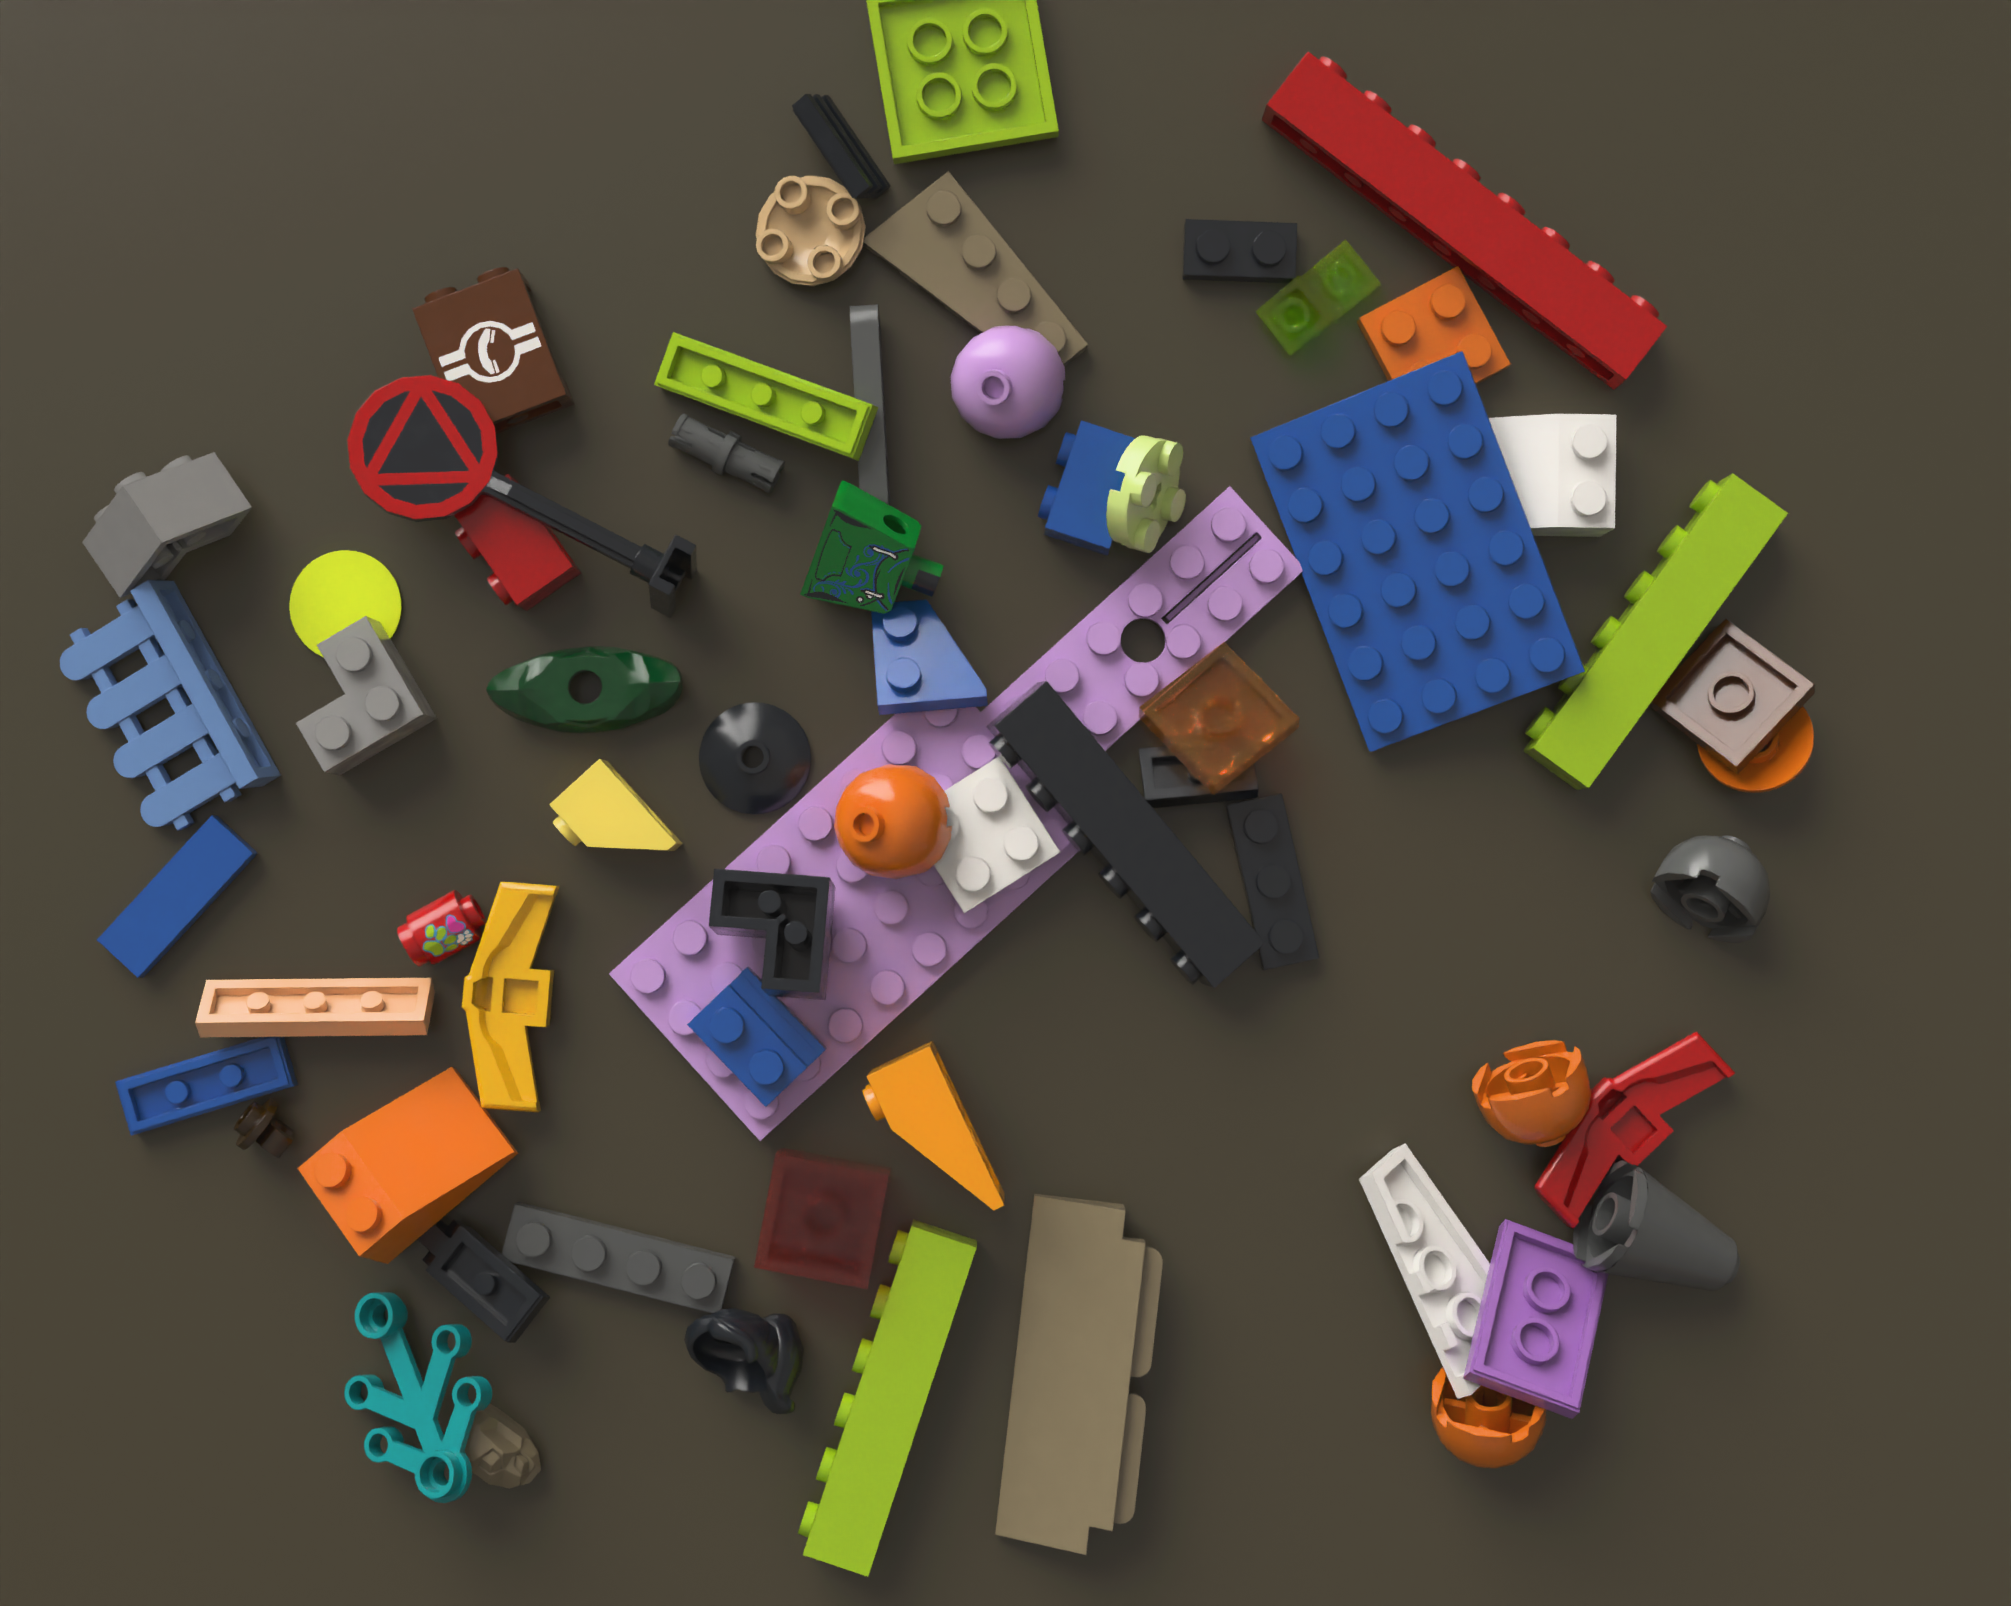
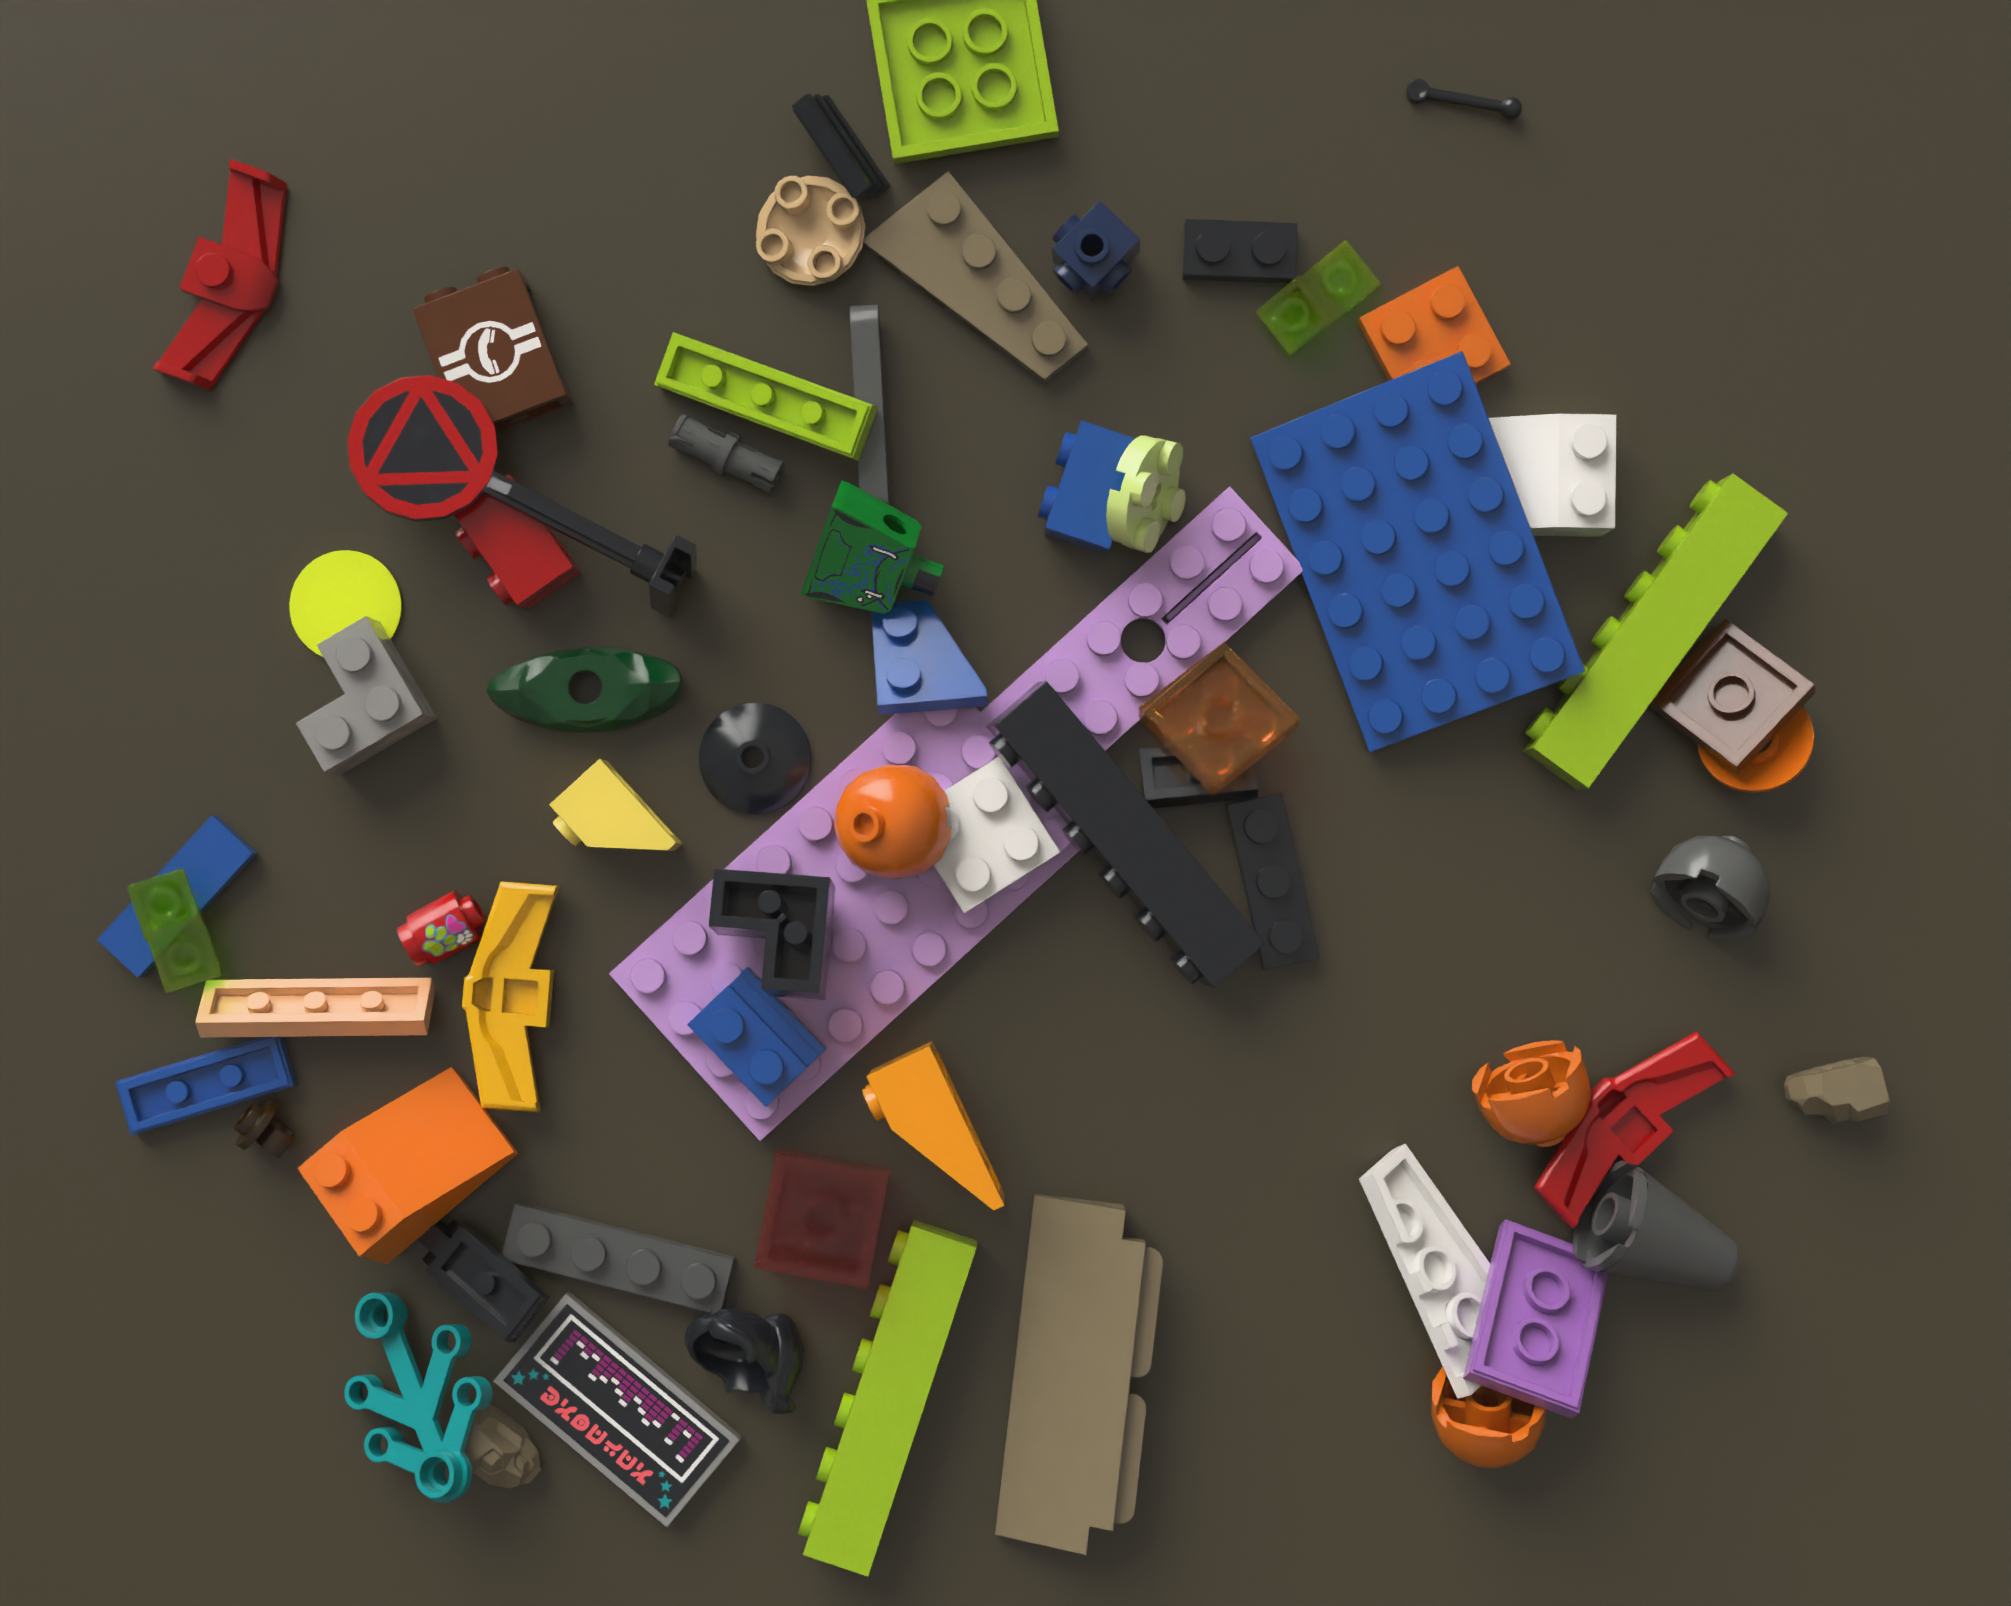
medium blue fence [60,580,281,831] -> none
light grey brick [82,452,252,598] -> none
lavender cylinder [950,326,1065,439] -> none
red brick [1262,52,1667,390] -> none
none -> clear neon green slope [127,868,223,993]
none -> red plate [152,159,287,391]
none -> tile [493,1291,741,1527]
none -> dark blue brick [1052,200,1140,300]
none -> black hinge [1406,79,1522,120]
none -> dark tan rock [1784,1057,1890,1124]

